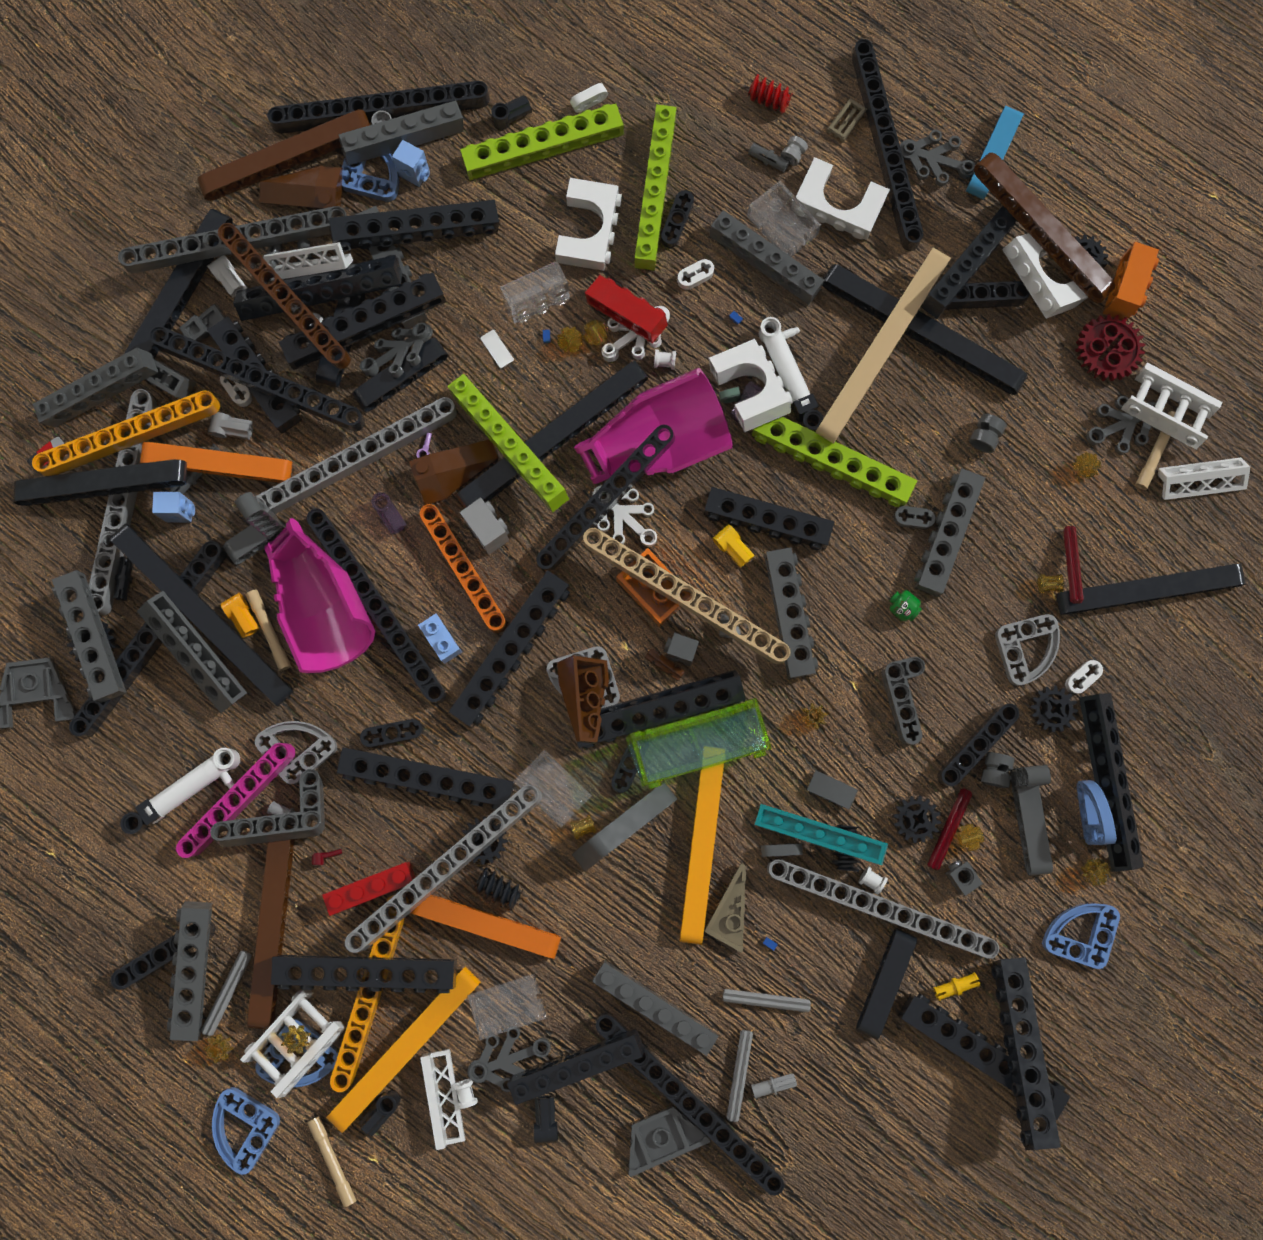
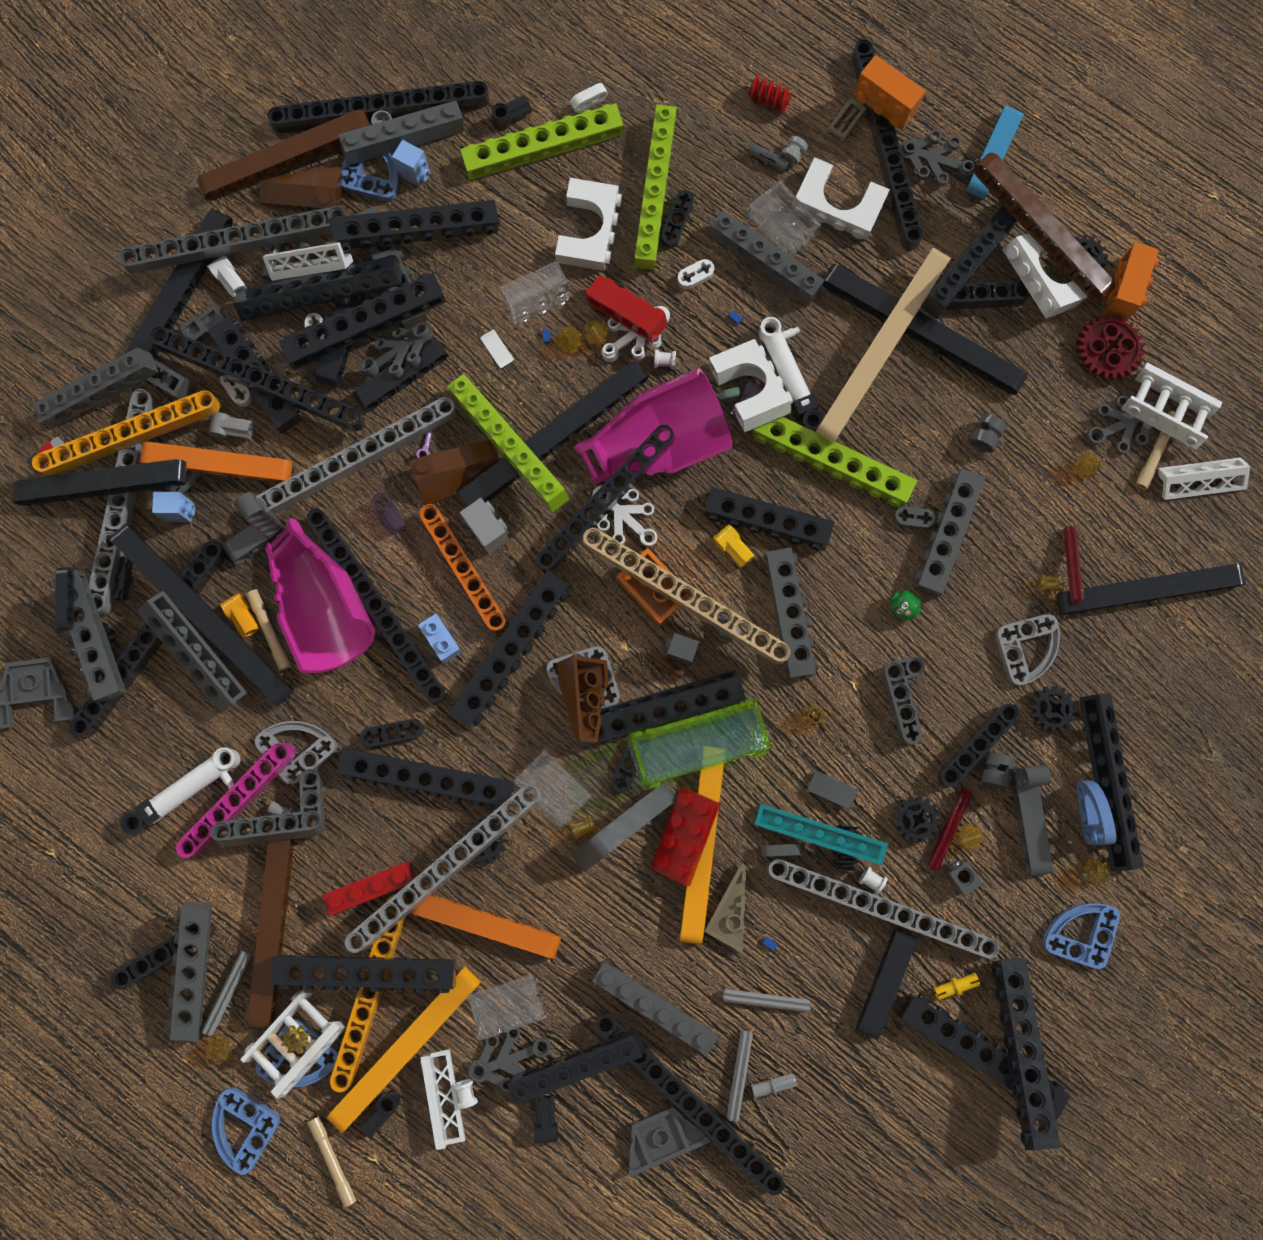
reddish brown beam [218,223,351,369] -> none
dark red hand [312,849,343,865] -> none
black piece [474,867,524,911] -> none
white beam [1065,660,1103,694] -> none
none -> black beam [55,567,74,631]
none -> red plate [650,787,721,886]
none -> orange brick [854,55,926,130]

